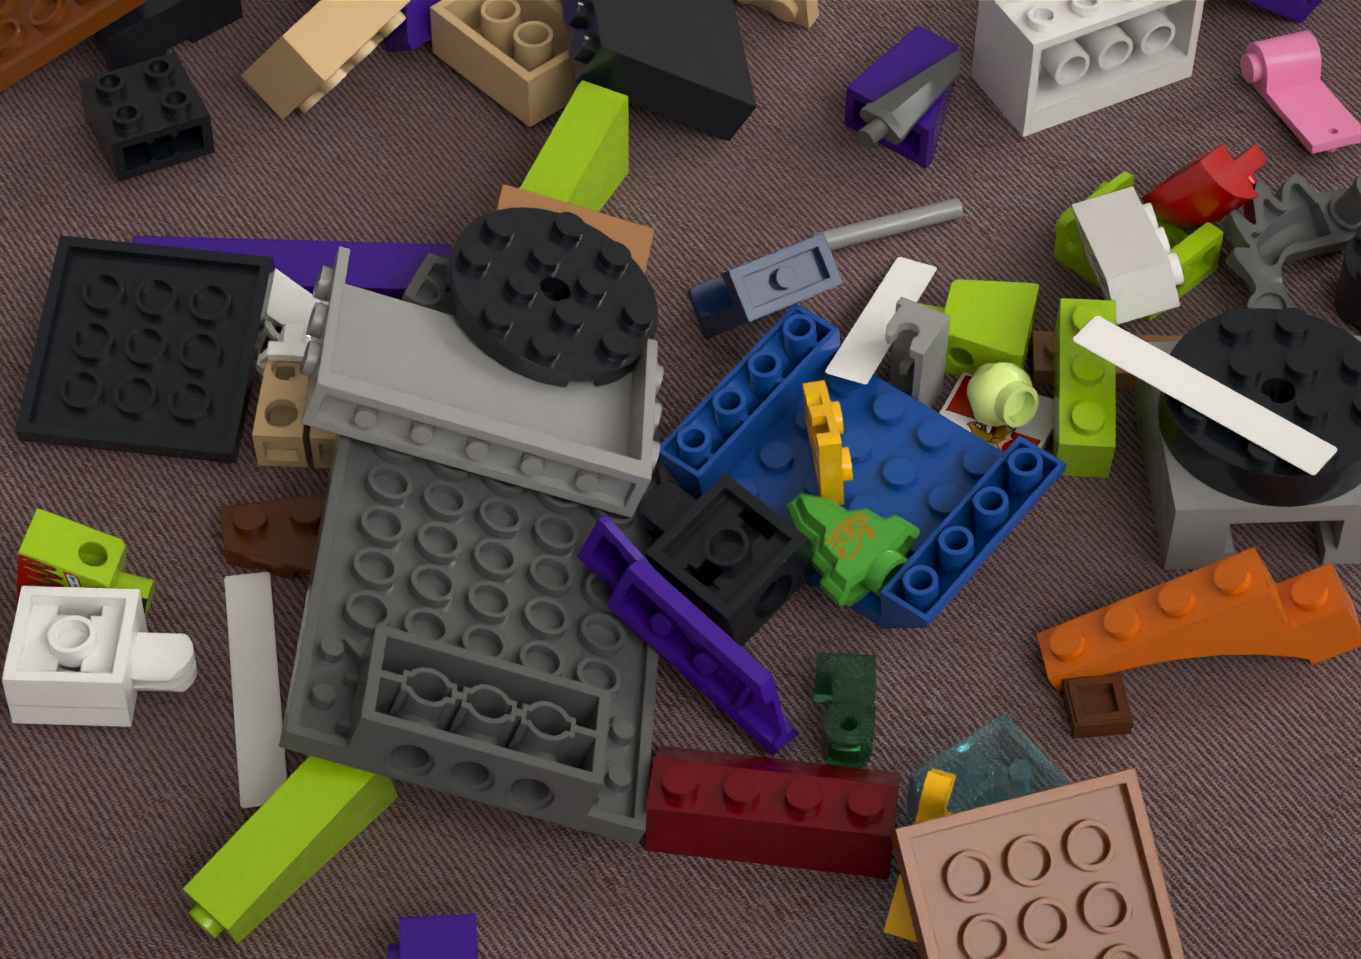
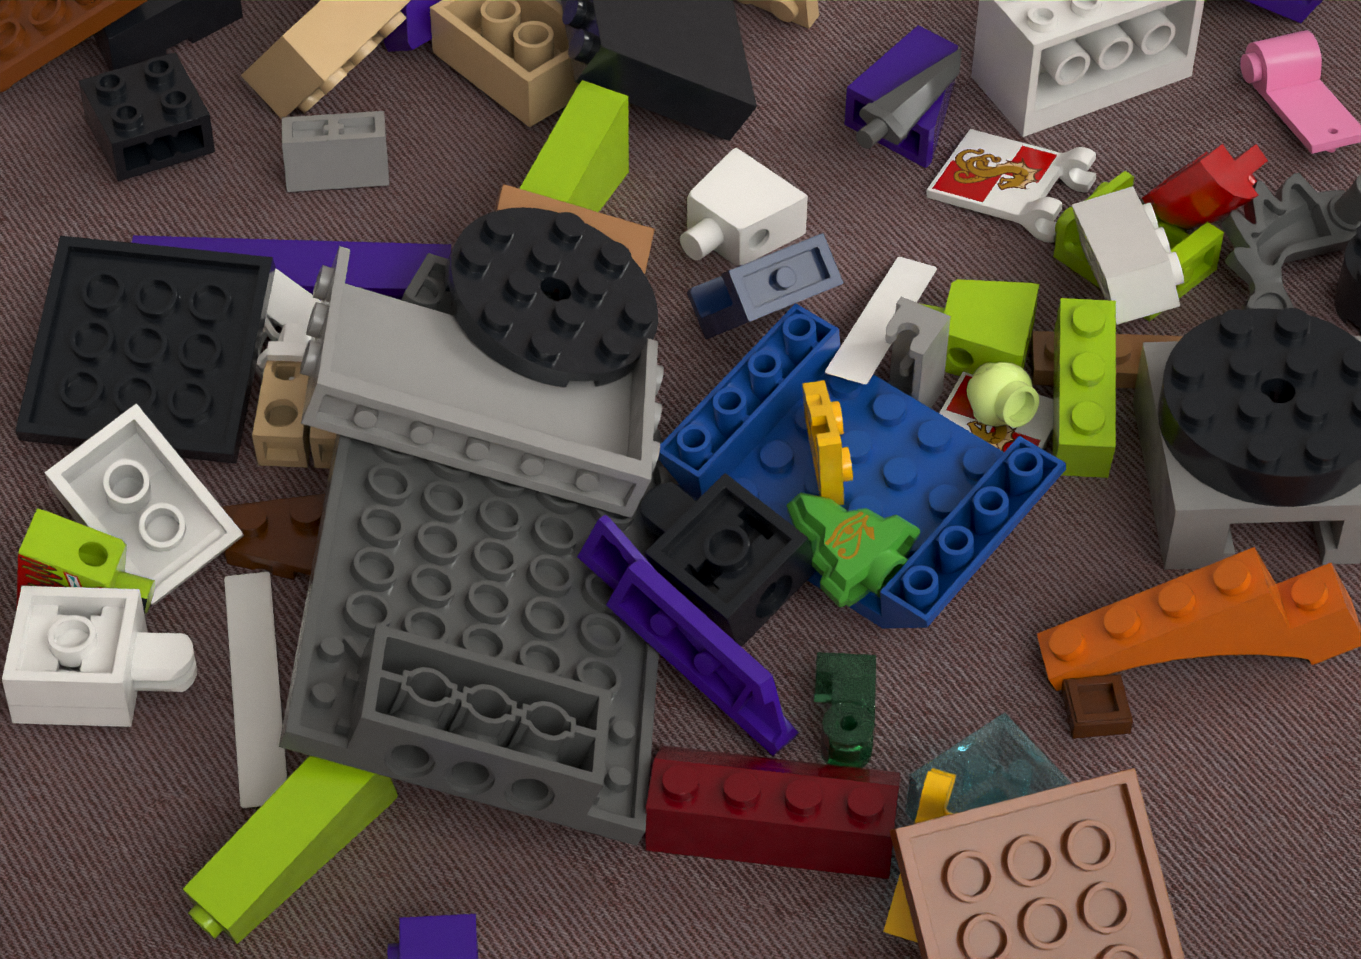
light grey bar [811,198,963,251] -> none
white sticker [1073,316,1337,475] -> none
none -> white slope [44,404,244,607]
none -> light grey hinge [282,111,390,192]
none -> white torso [680,147,808,266]
none -> white flag [926,129,1096,243]

